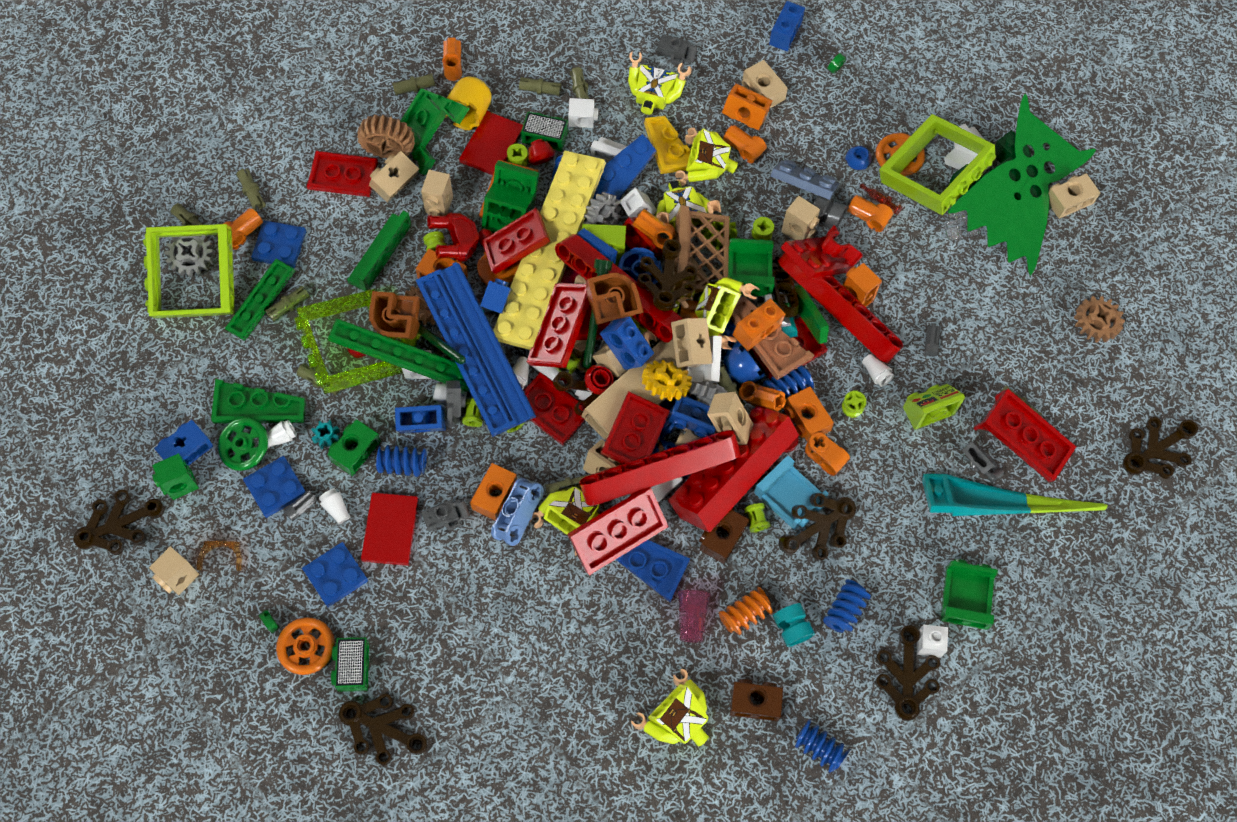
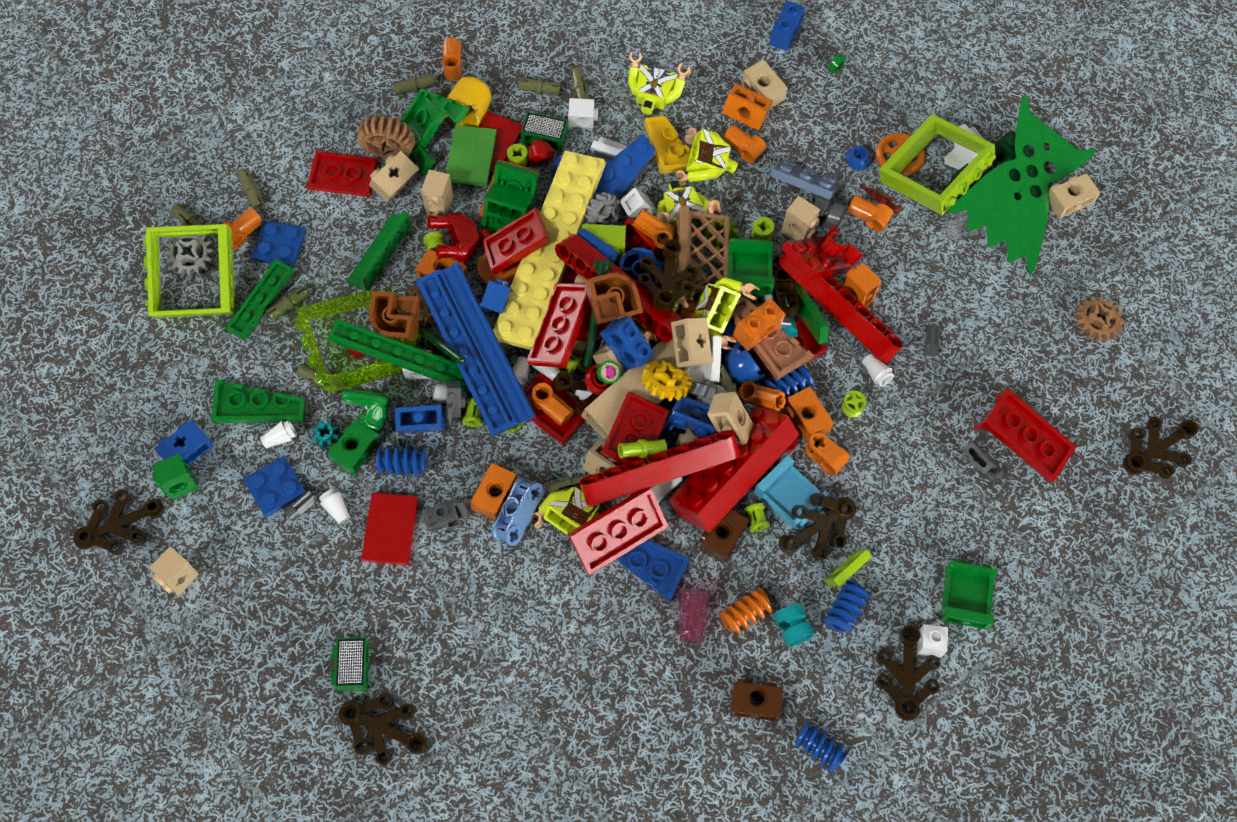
clear orange cap [197,541,243,571] -> none
green plate [218,417,268,471] -> none
green tile [258,610,279,634] -> none
orange plate [276,617,335,675] -> none
blue plate [302,542,368,607] -> none
torso [631,669,709,746] -> none
dark grey piece [657,34,697,65] -> none
lime slope [903,384,965,430] -> none
teal plate [922,474,1108,516] -> none
none -> green hair [341,389,392,431]
none -> bright green tile [446,125,497,187]
none -> orange piece [532,383,574,426]
none -> tile [596,361,621,384]
none -> lime pin [618,439,667,458]
none -> lime tile [824,549,873,587]

